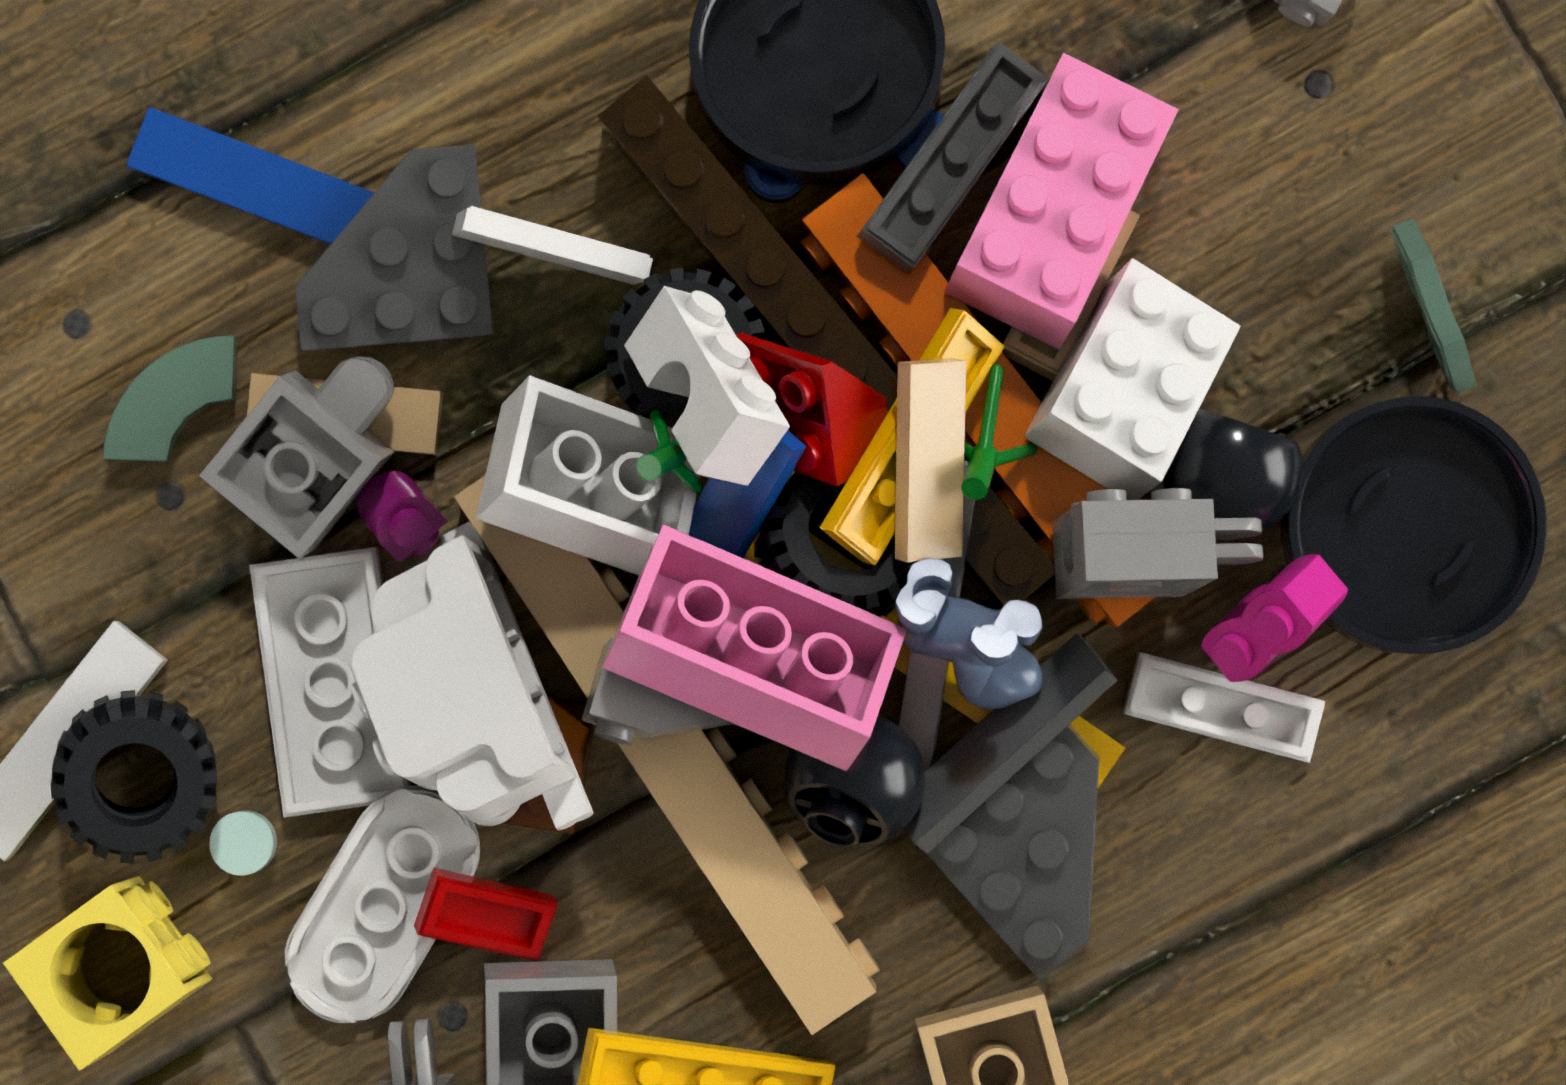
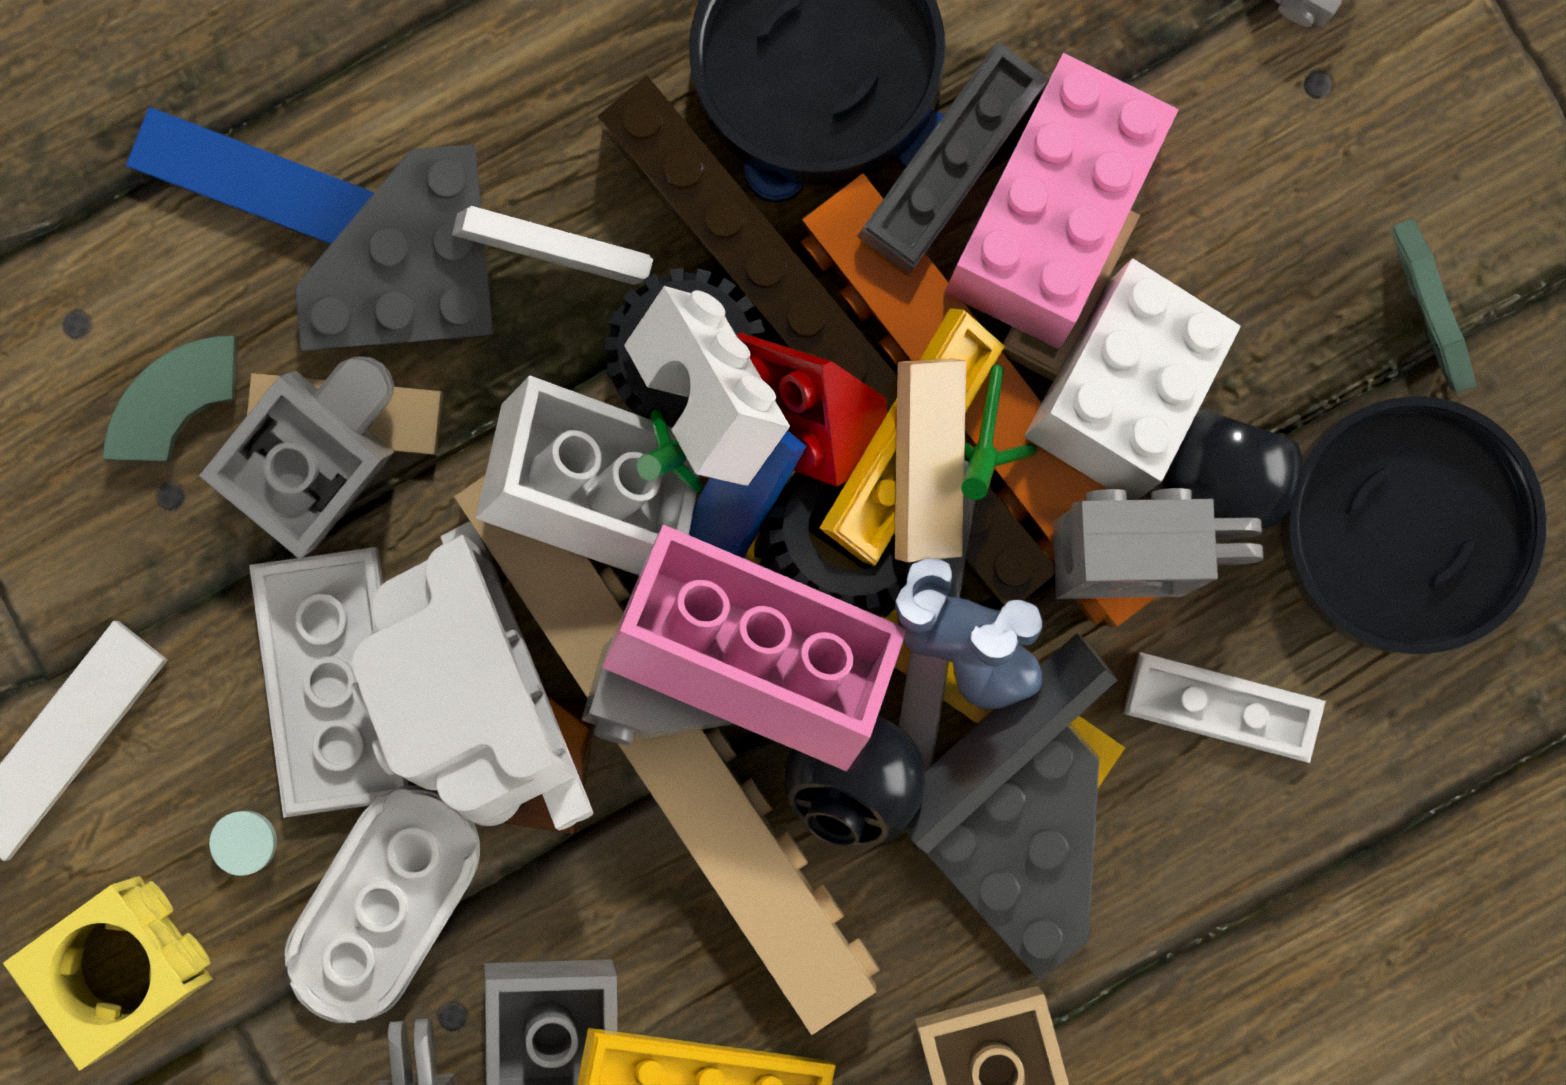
black tyre [50,690,218,864] -> none
magenta plate [357,471,448,563] -> none
red tile [414,867,558,961] -> none
dark pink brick [1201,554,1348,682] -> none

